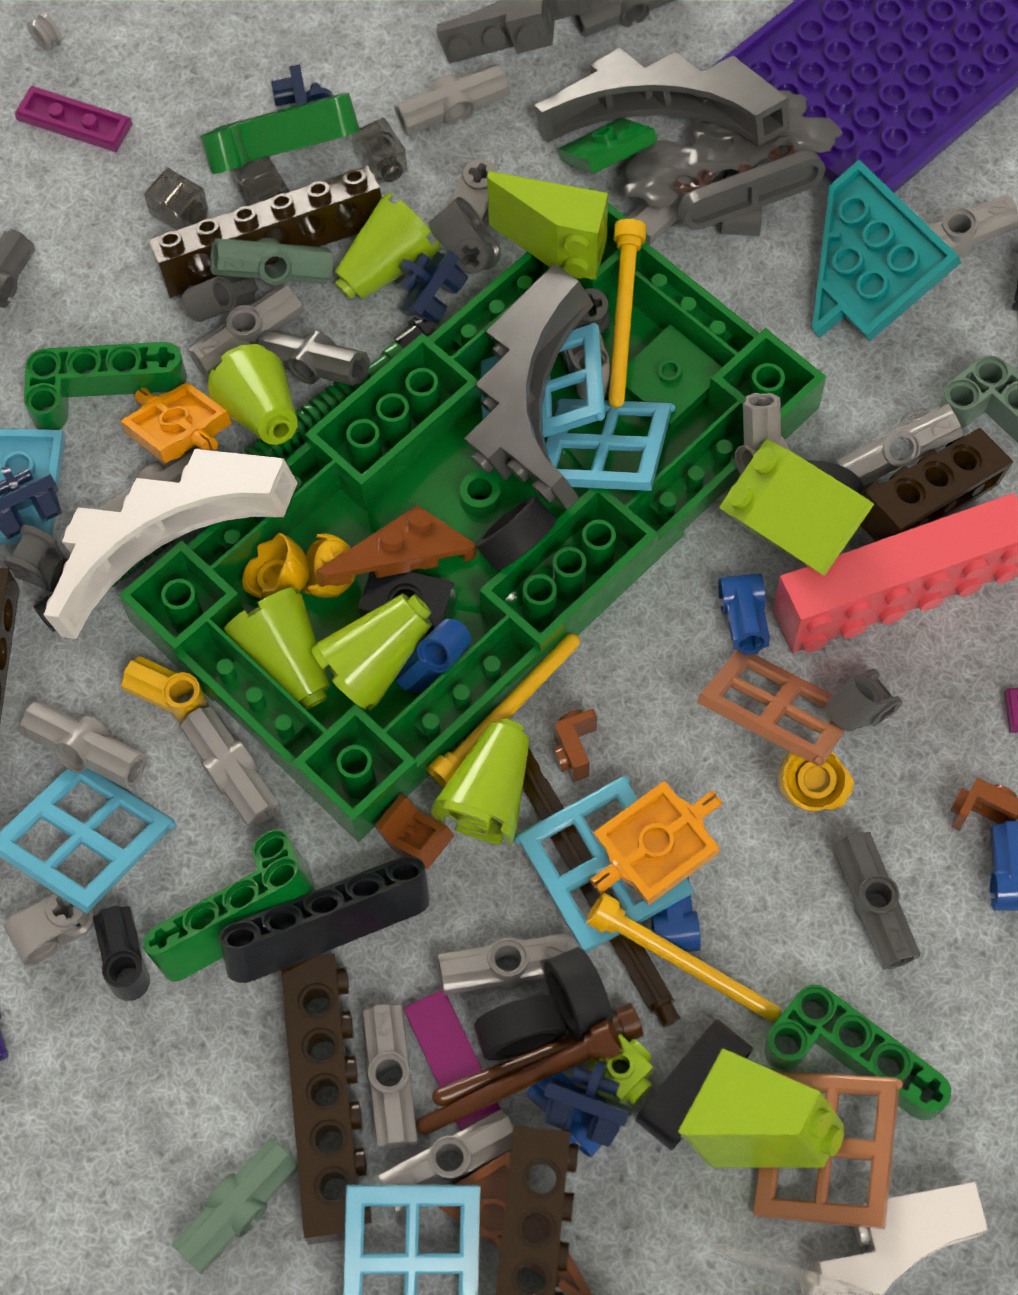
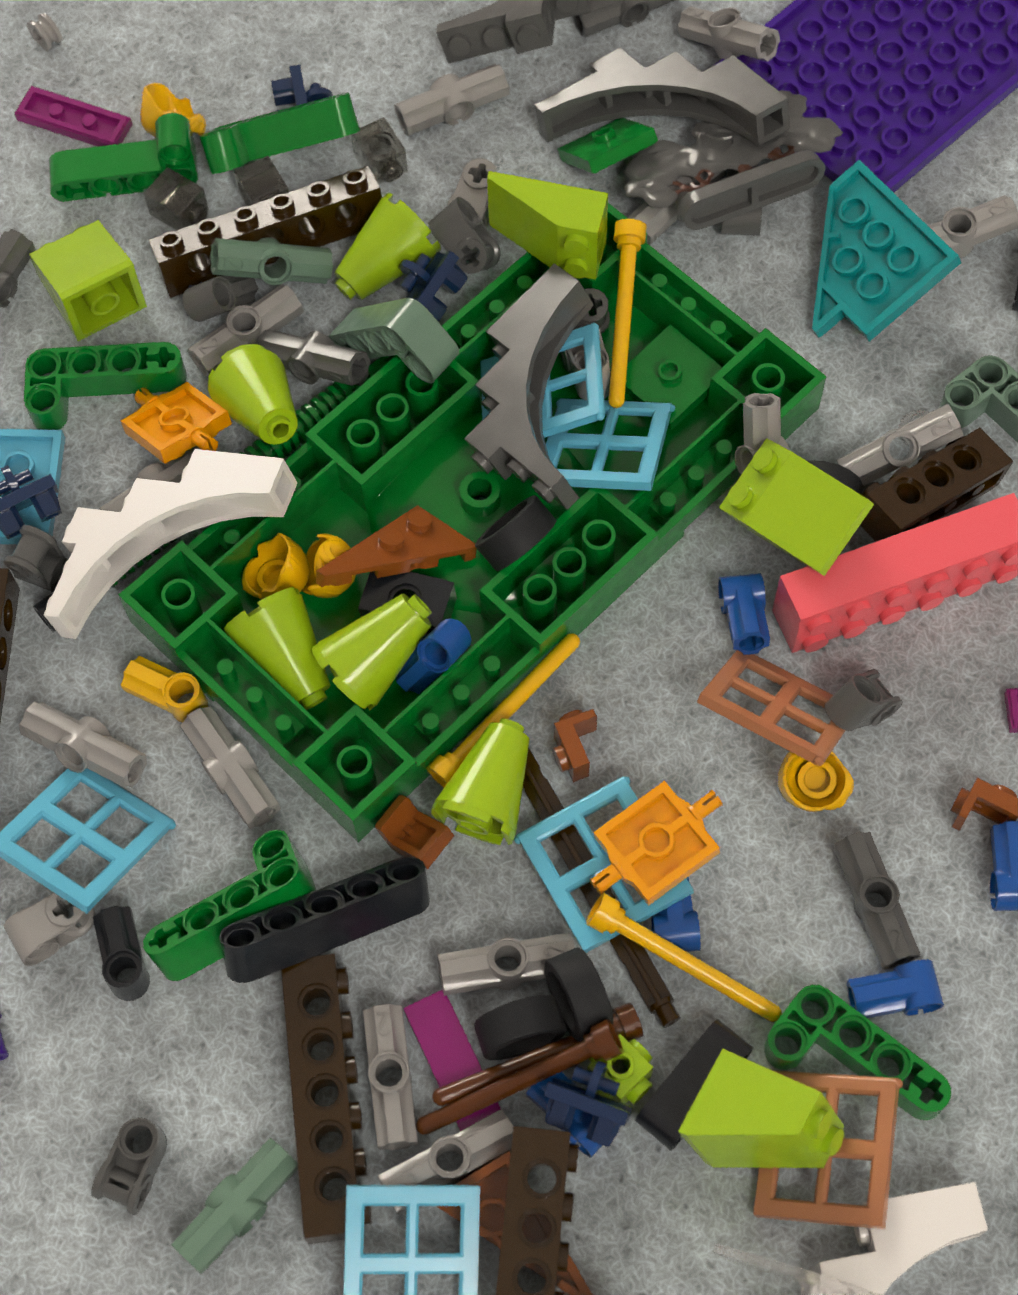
none -> lime slope [29,220,147,341]
none -> green beam [49,113,198,202]
none -> dark grey piece [91,1117,167,1215]
none -> yellow hair [140,83,206,138]
none -> sand green beam [328,298,459,383]
none -> light grey piece [677,6,780,62]
none -> blue piece [846,960,944,1018]

